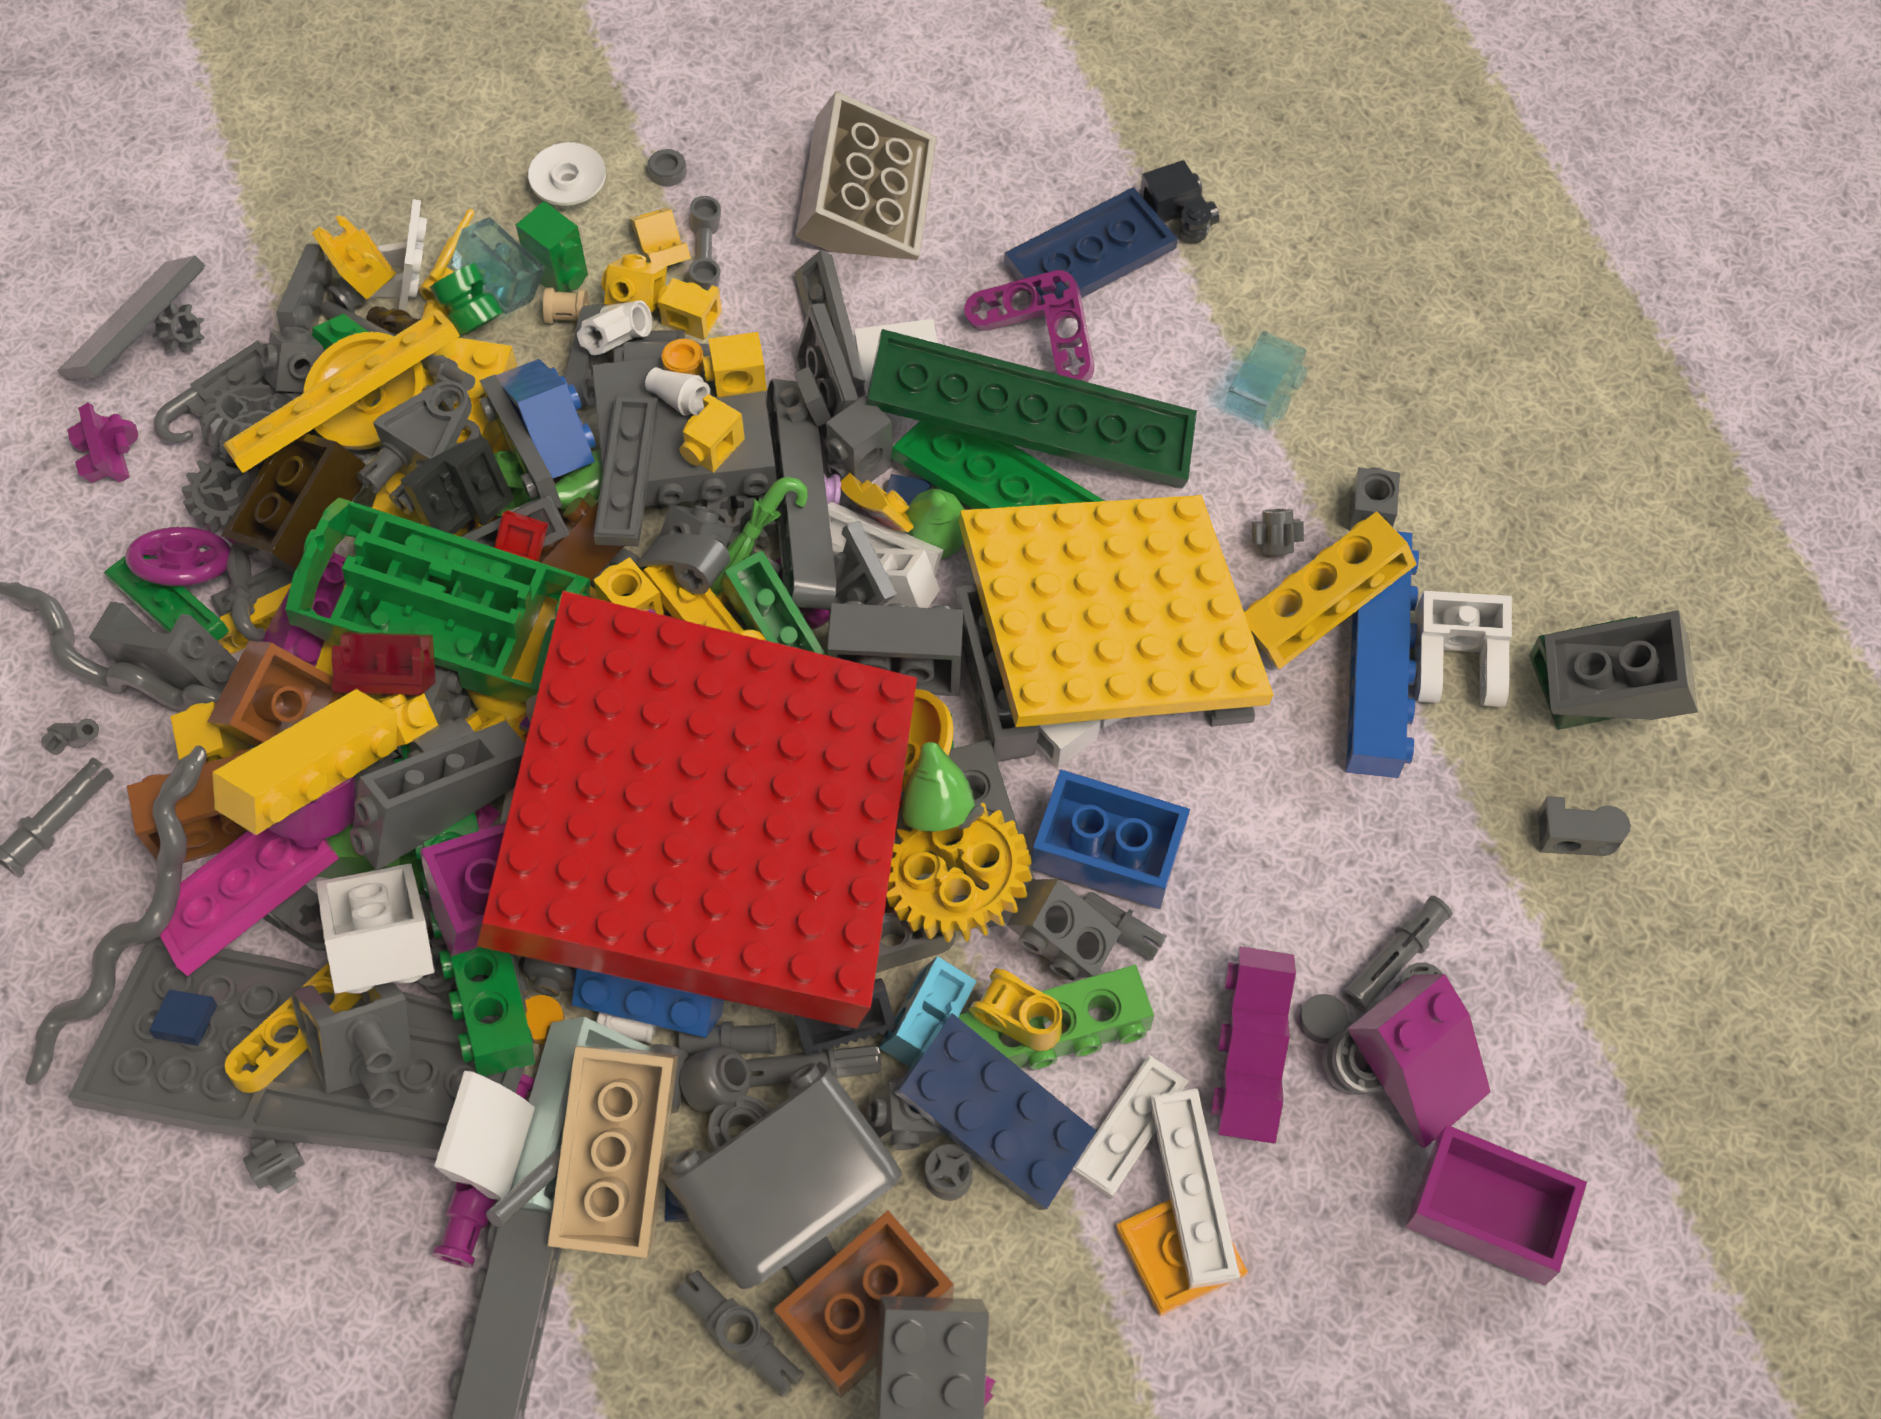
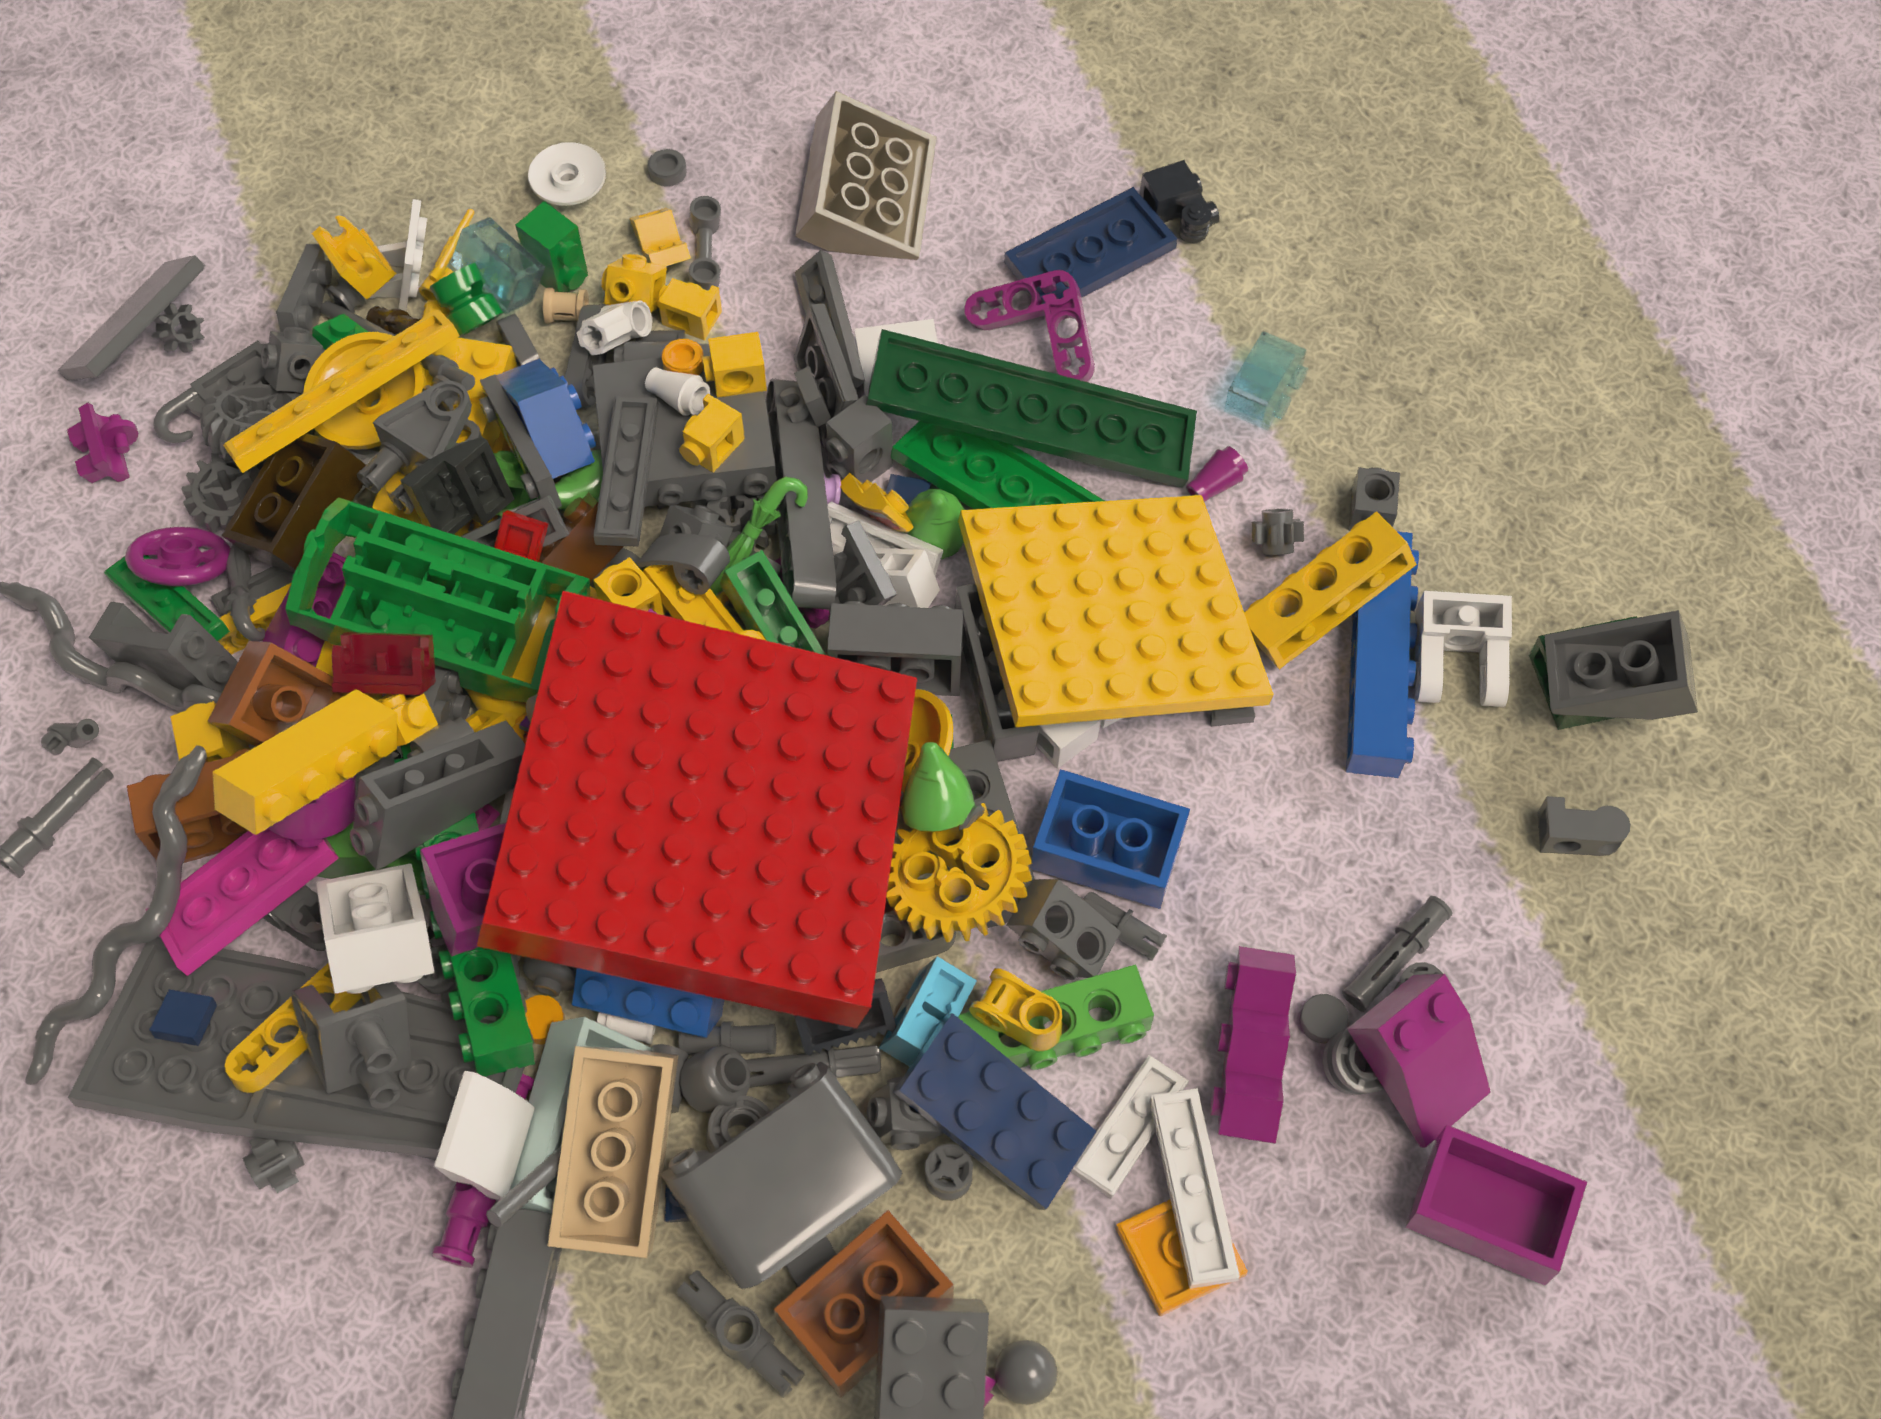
none -> dark grey beam [496,313,541,367]
none -> dark grey piece [994,1340,1058,1405]
none -> magenta cone [1186,446,1248,502]

